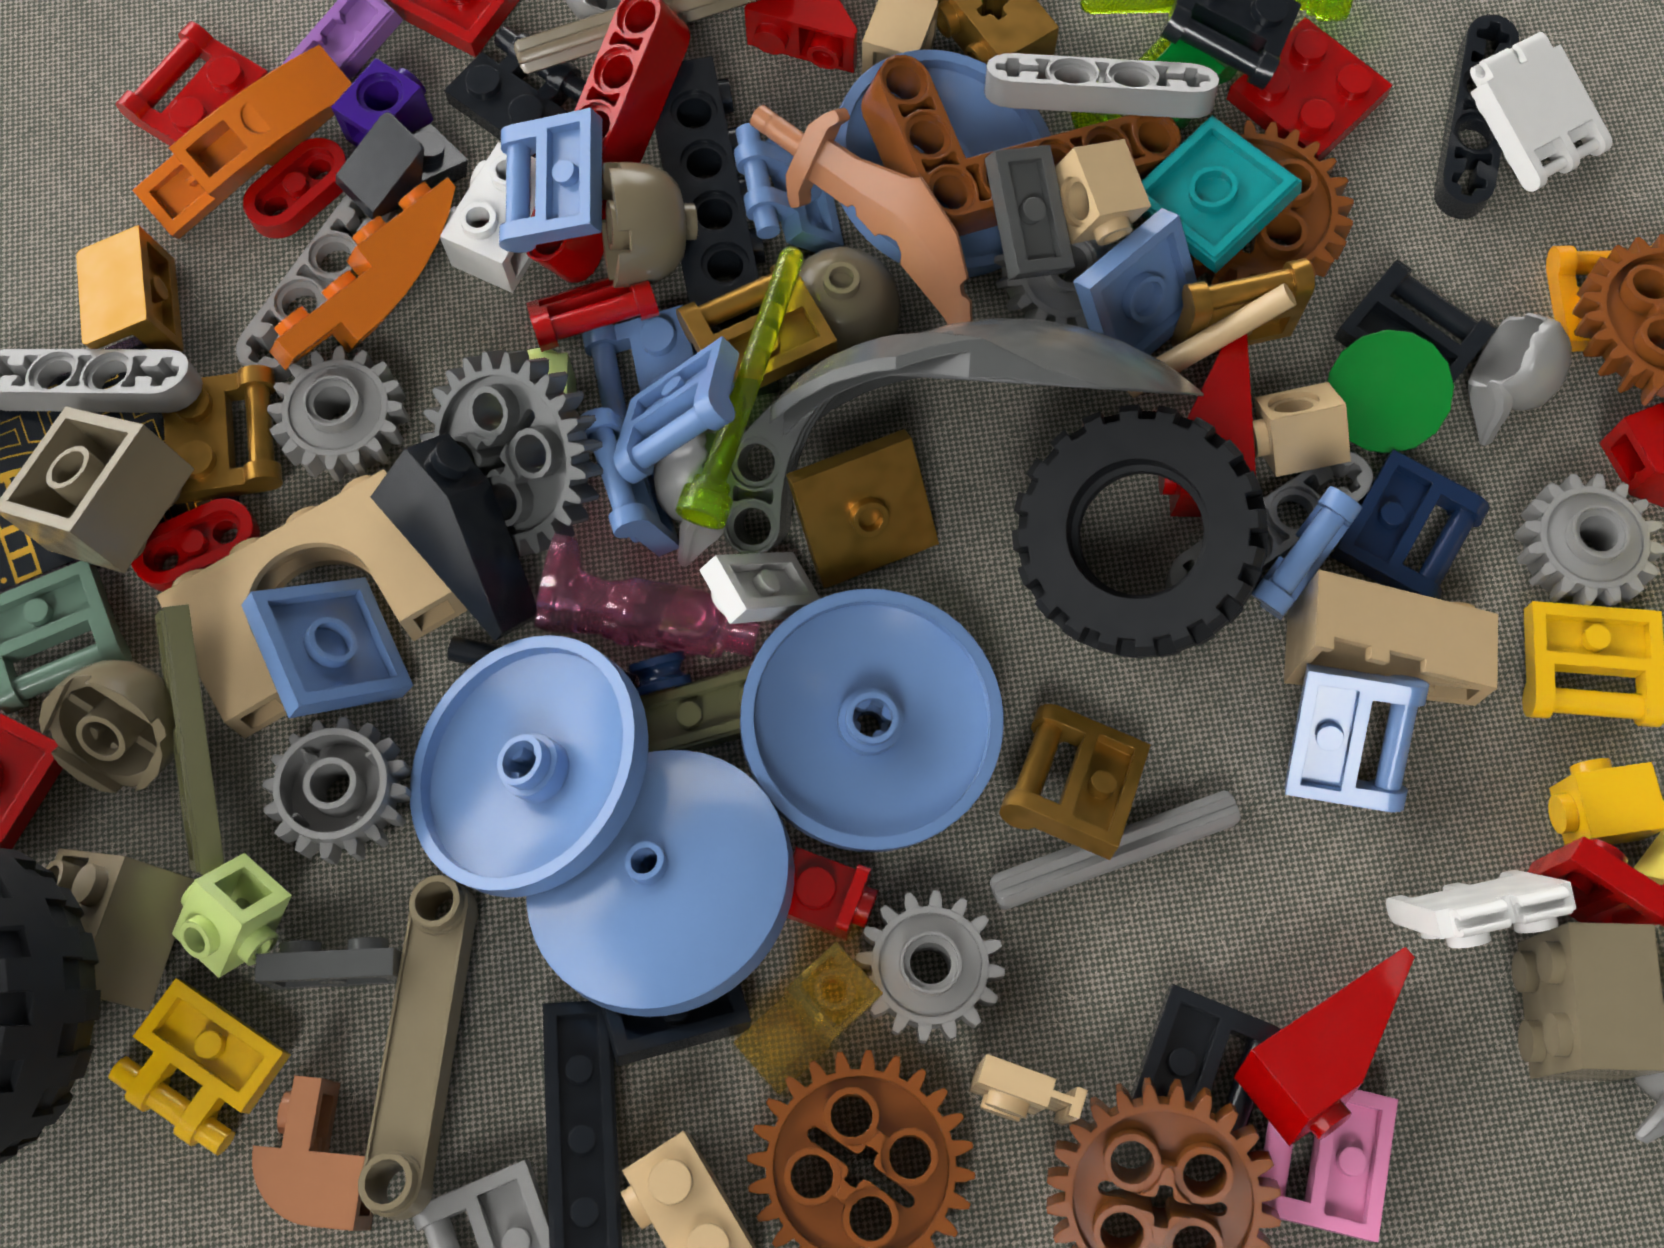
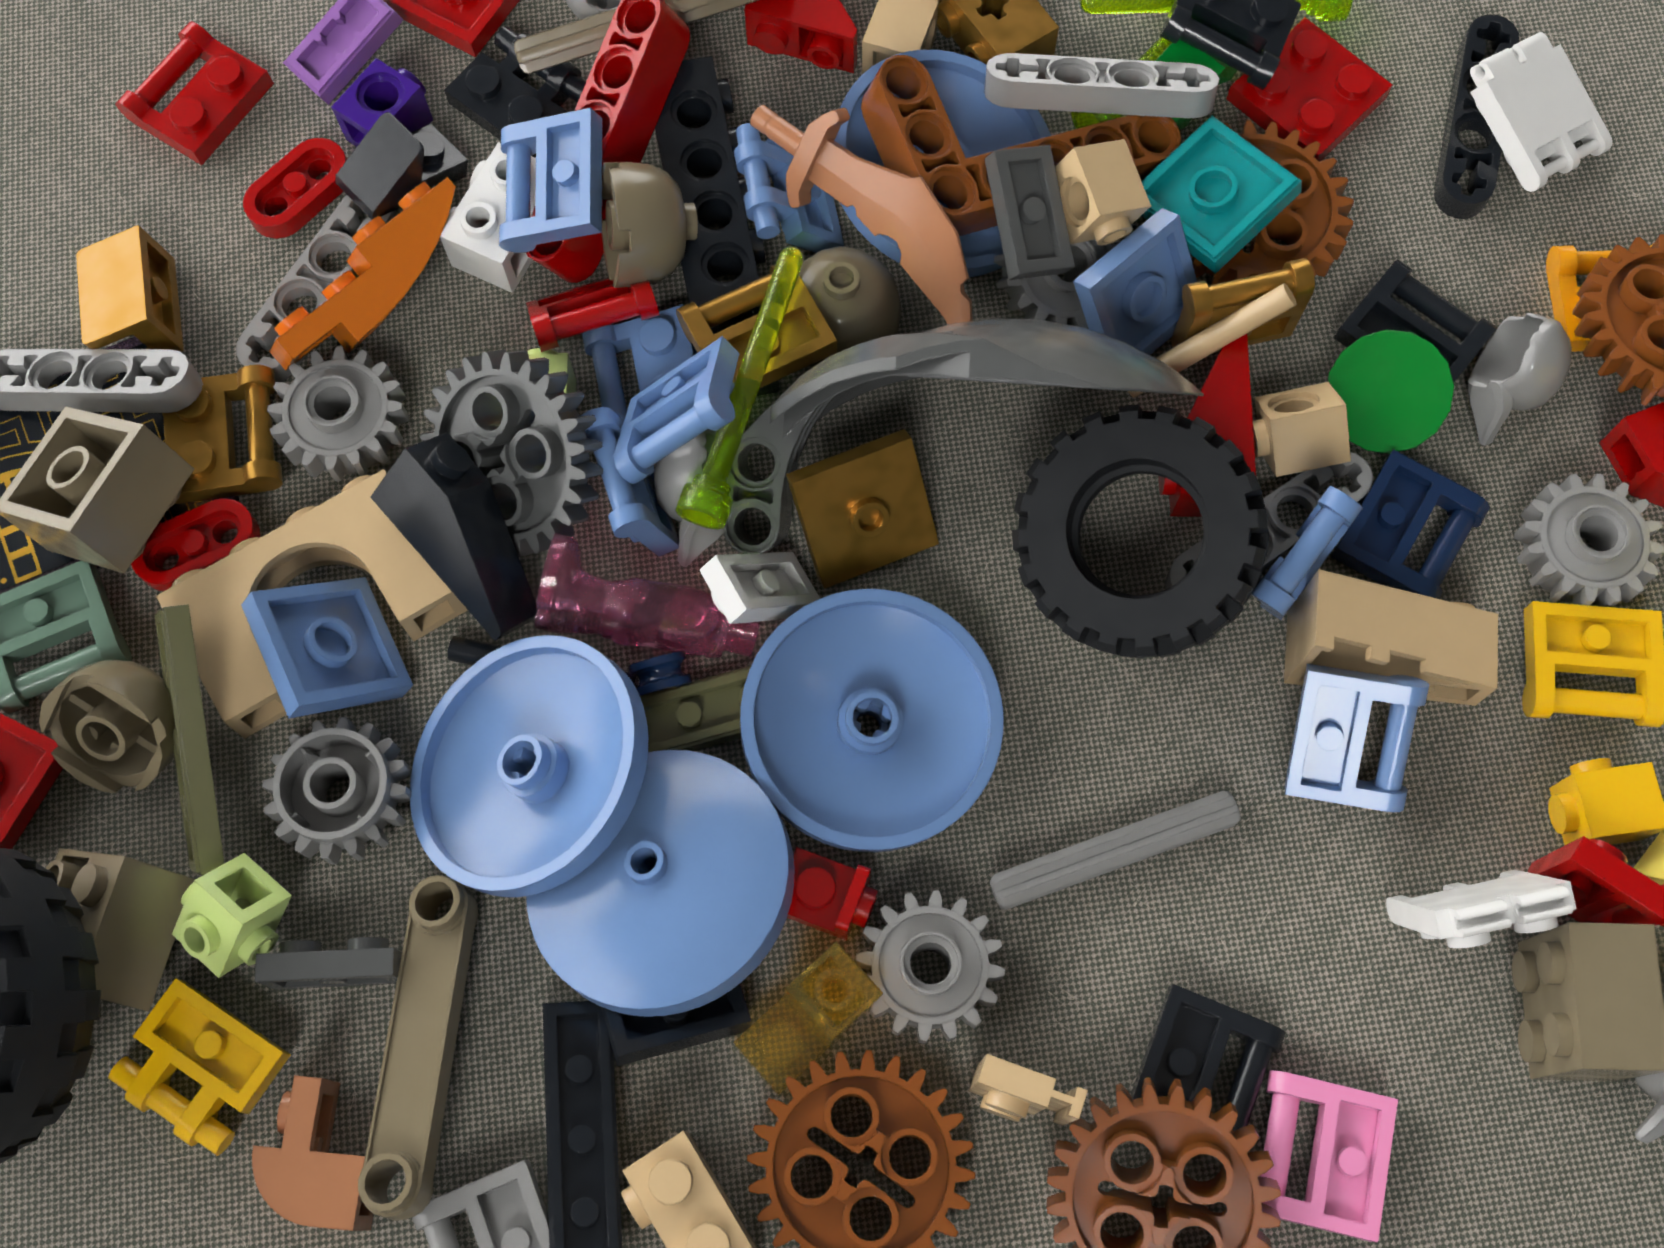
orange slope [132,45,352,239] -> none
pearl gold plate [999,704,1151,860] -> none
red slope [1234,947,1415,1146] -> none

